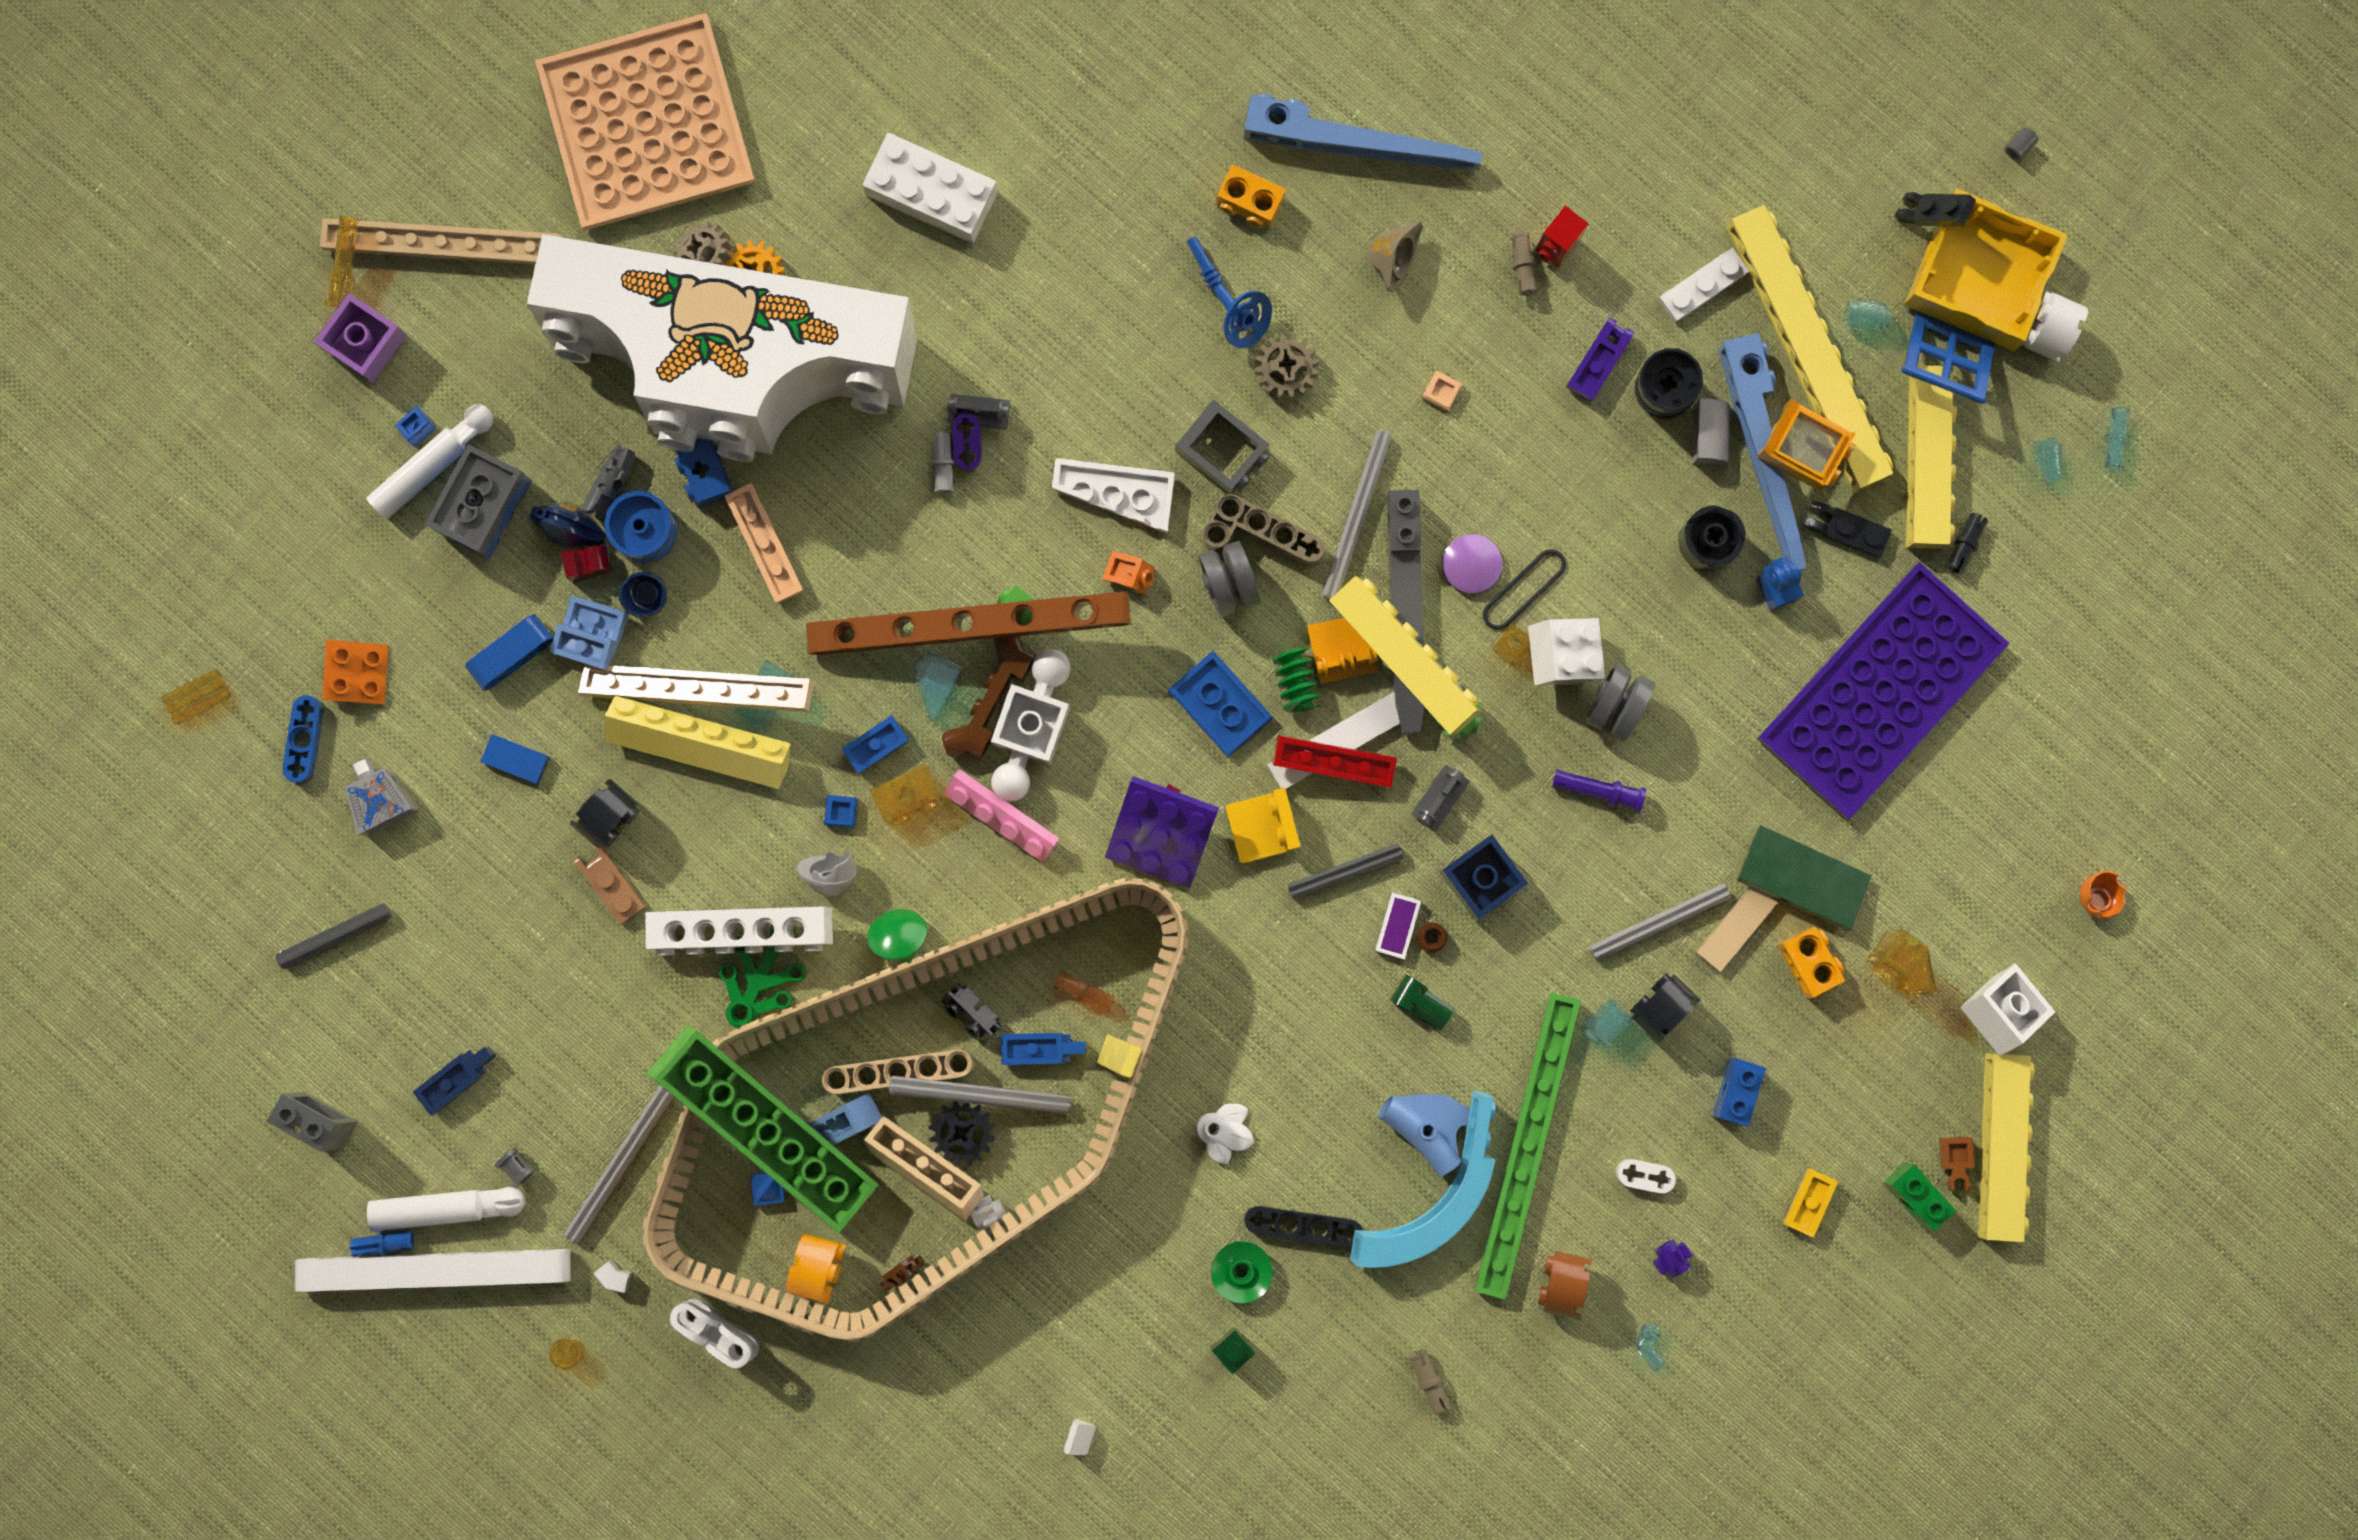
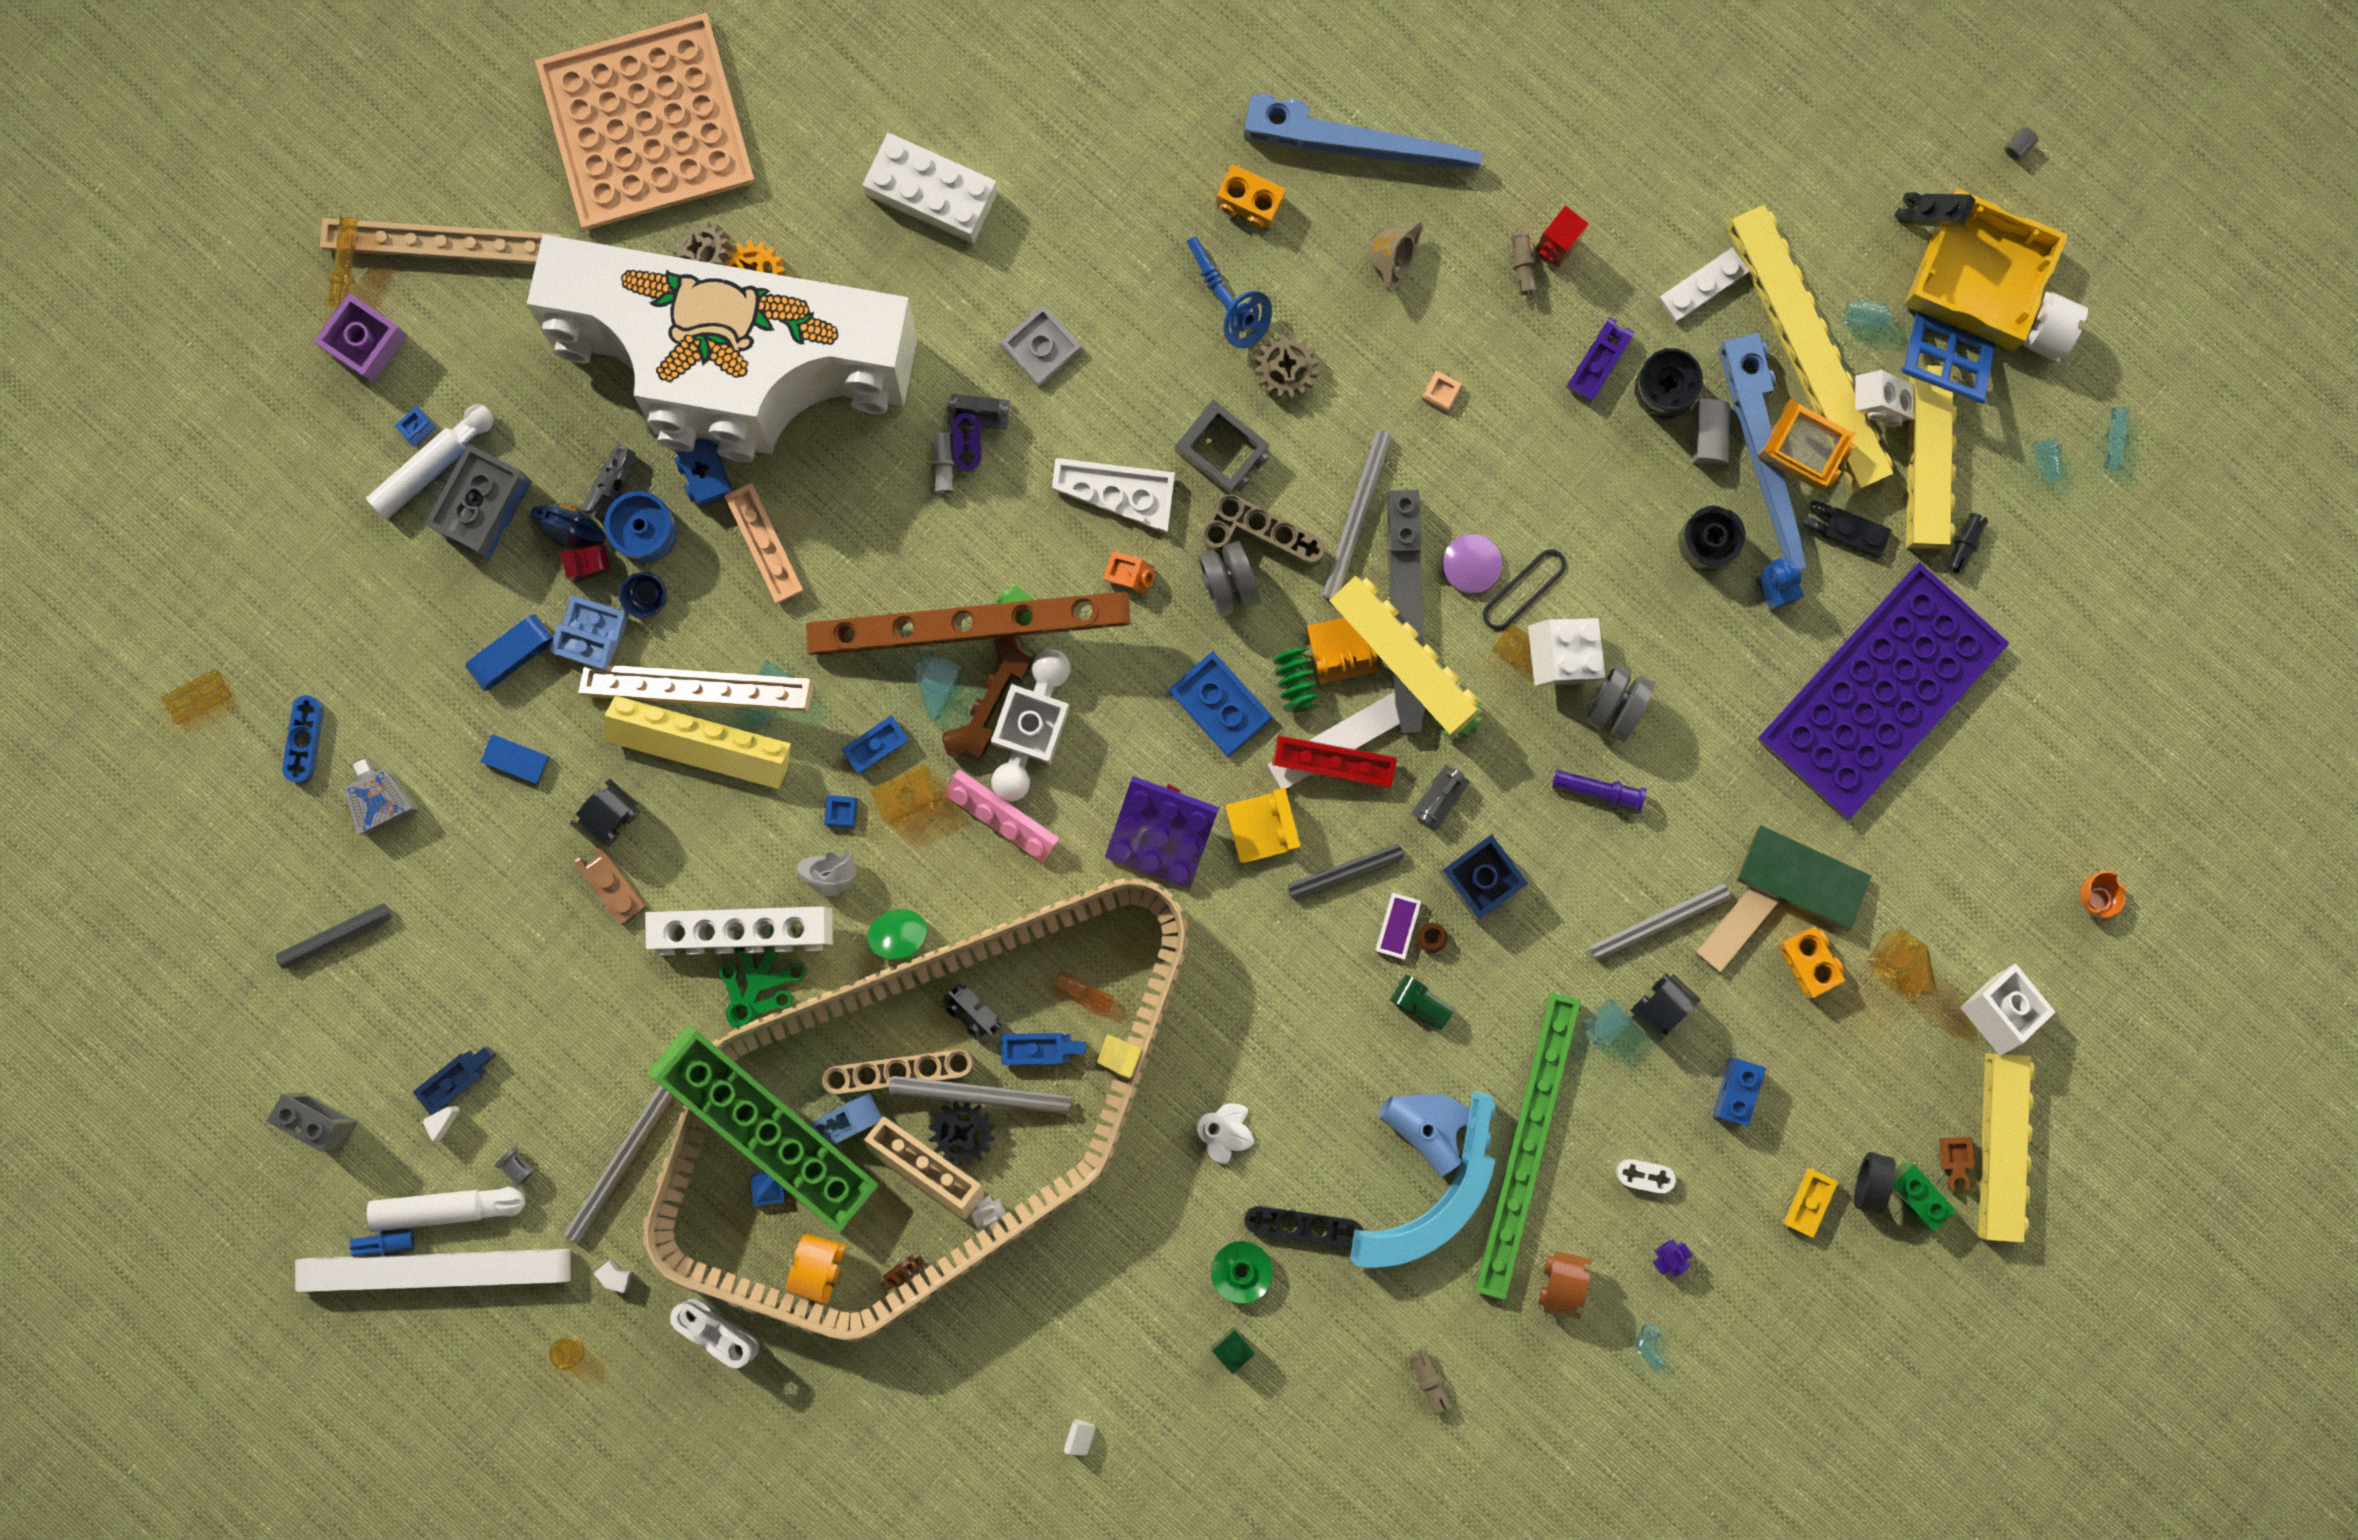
orange hinge [322,639,388,705] -> none
none -> white slope [423,1106,460,1142]
none -> light grey tile [999,303,1083,388]
none -> black tyre [1854,1152,1896,1214]
none -> white brick [1855,370,1914,427]

